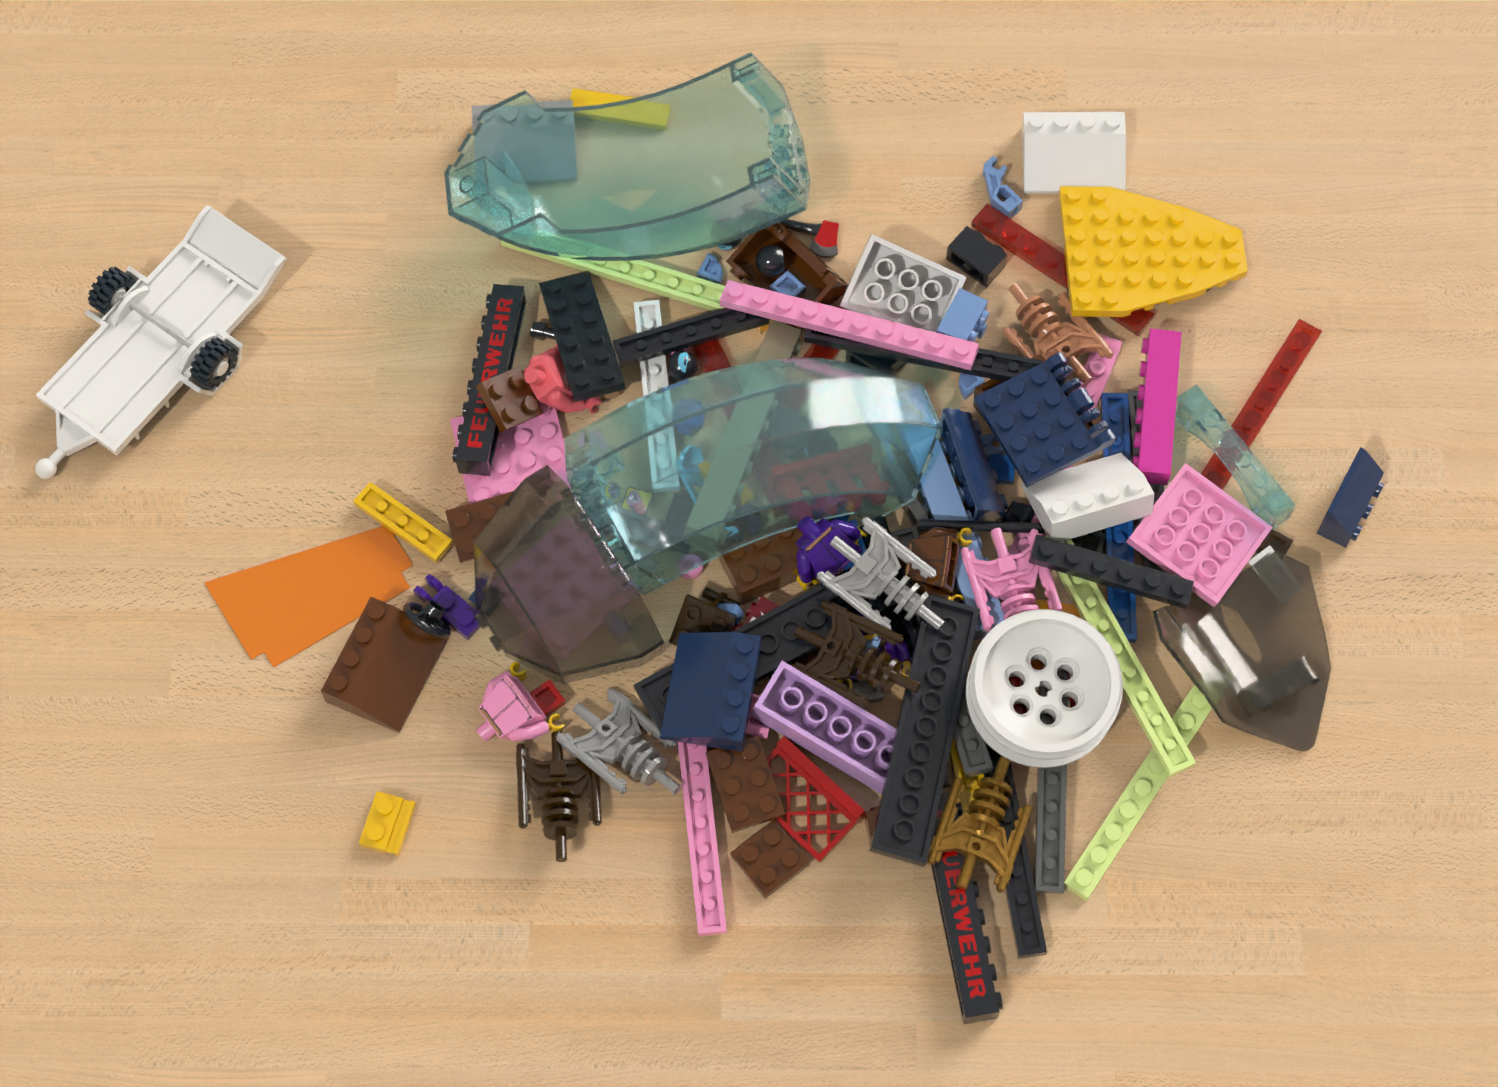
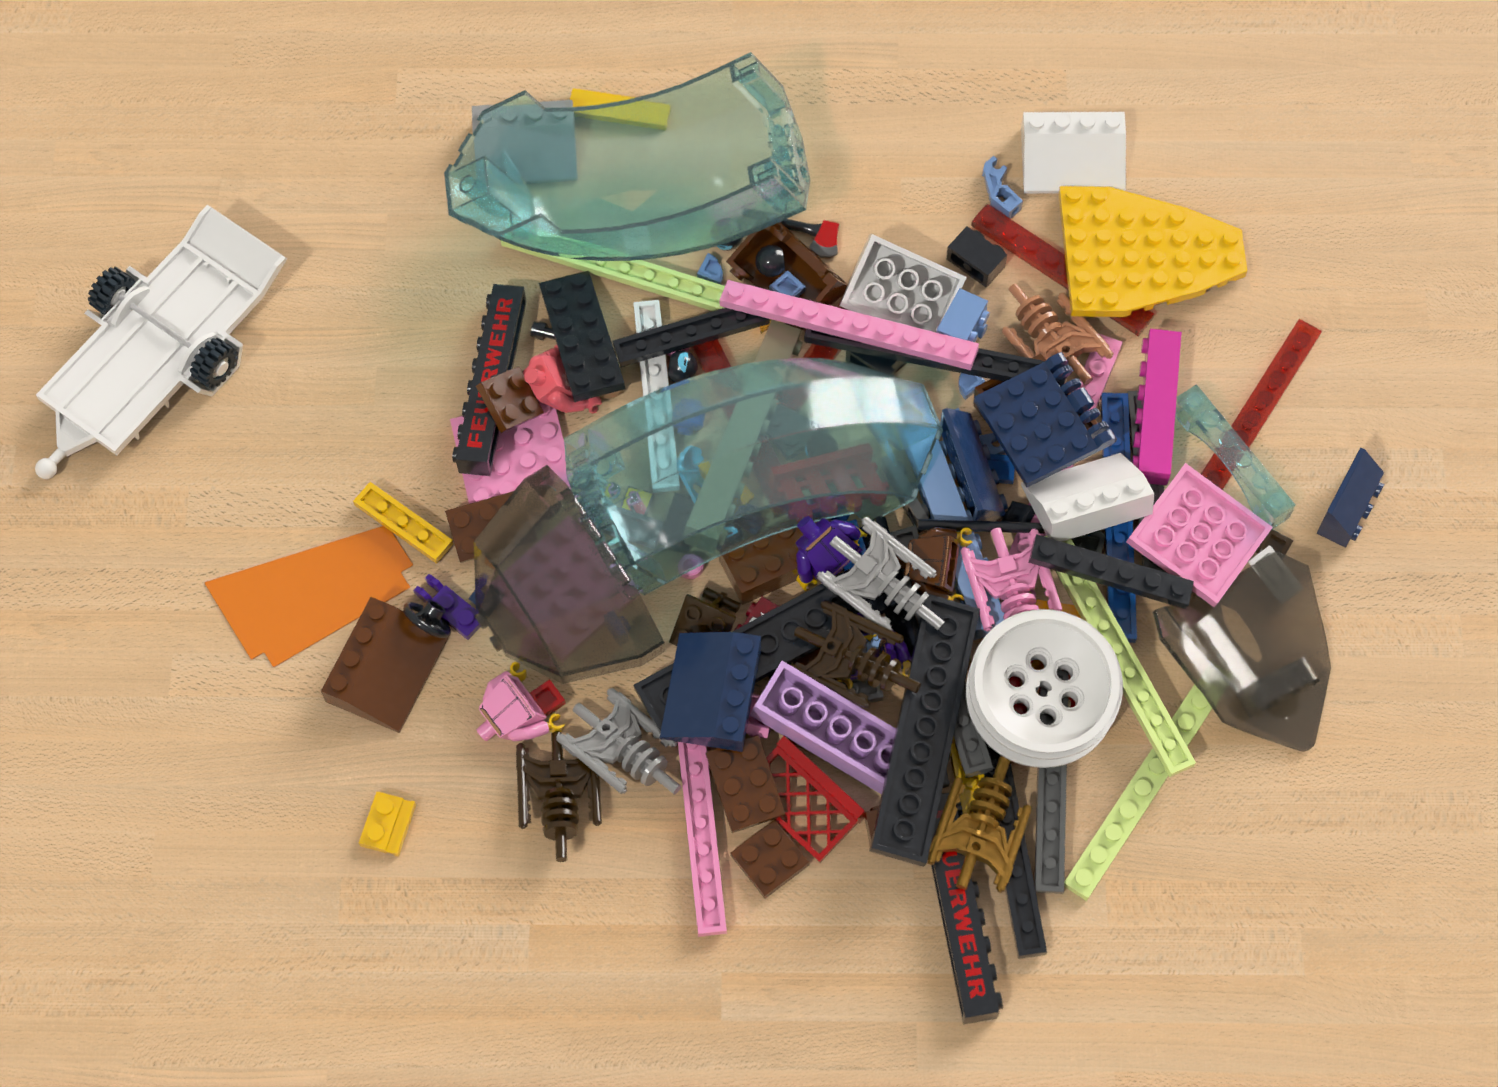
medium blue tile [717,603,744,626] -> none

